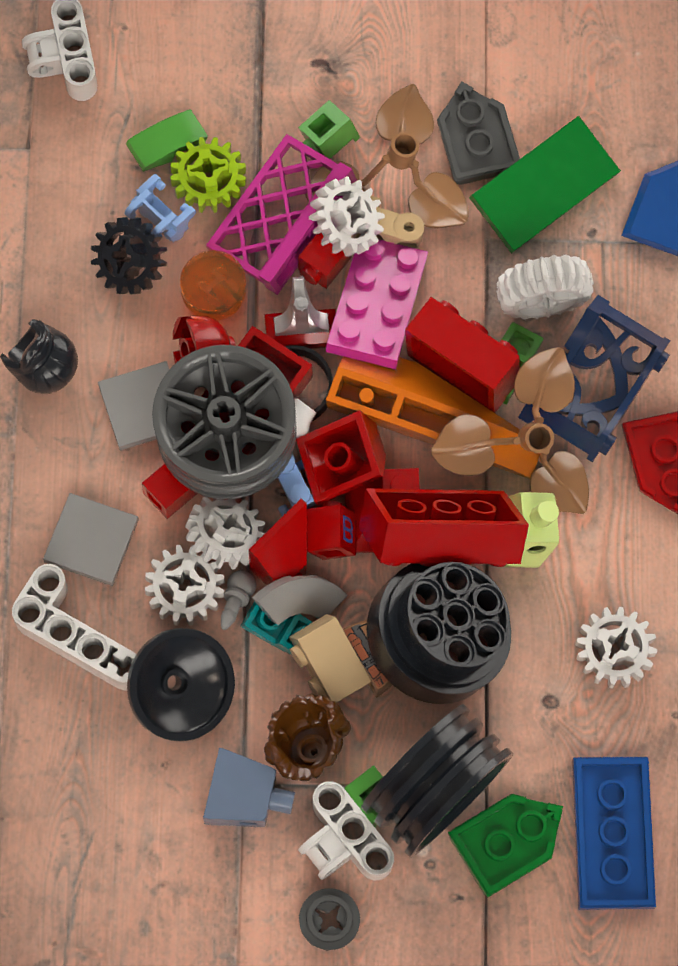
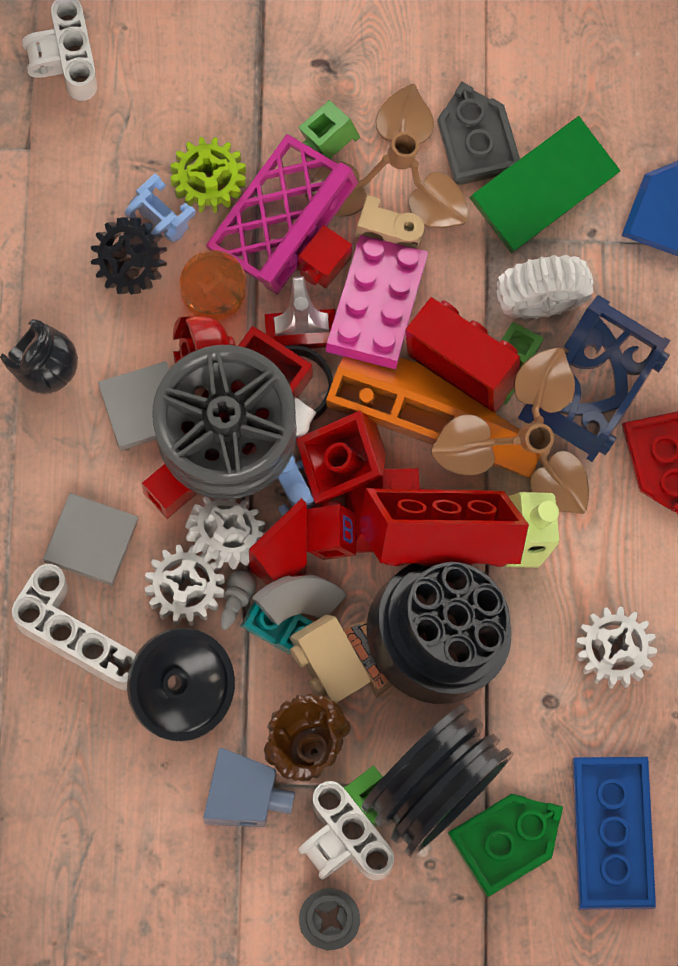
bright green slope [126,109,208,172] -> none
white gear [309,177,385,257] -> none

